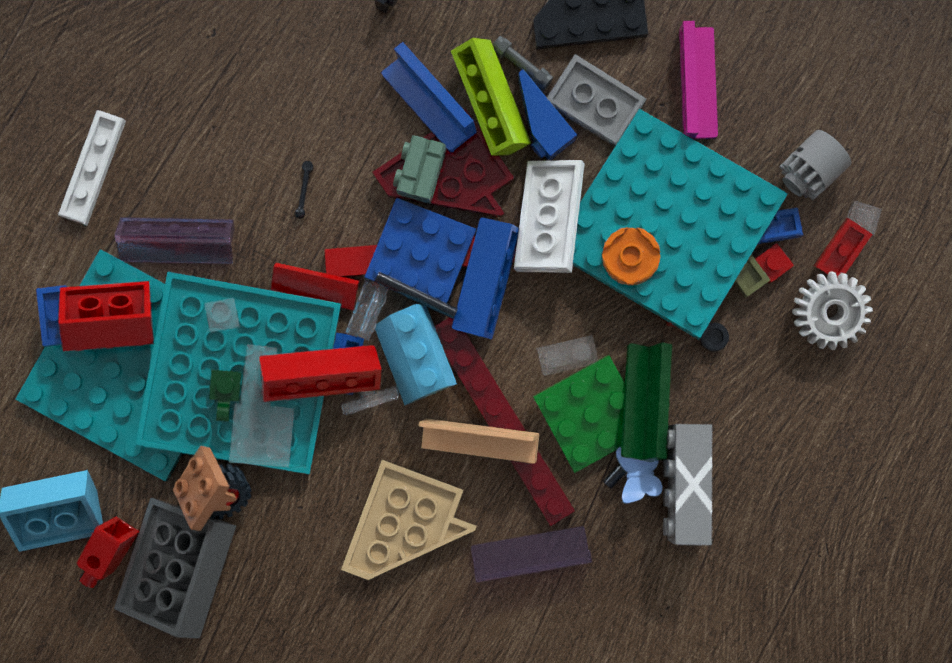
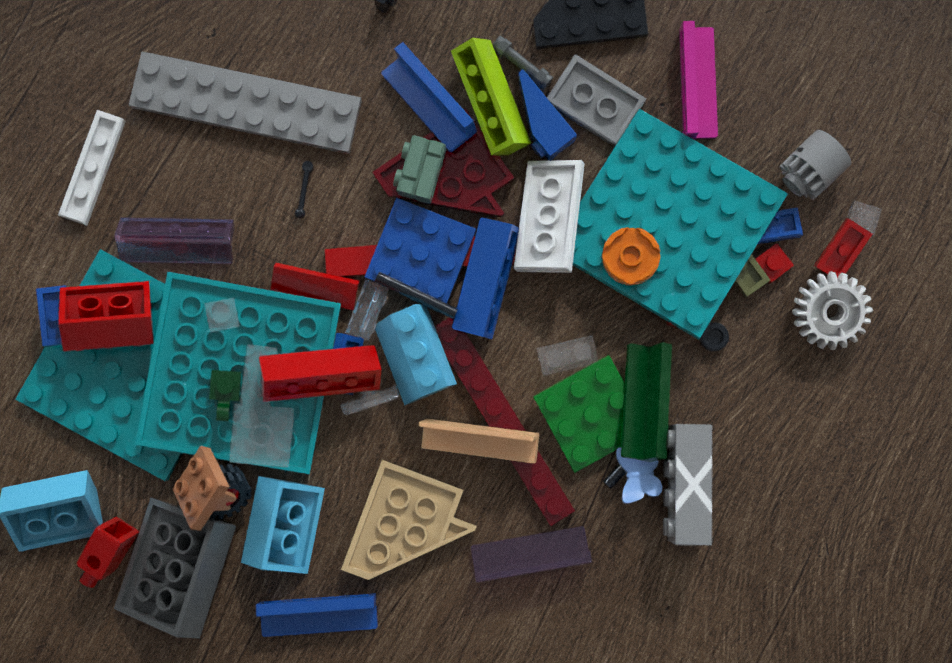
none -> light grey plate [129,51,362,154]
none -> medium azure slope [241,476,325,574]
none -> blue panel [256,593,378,637]

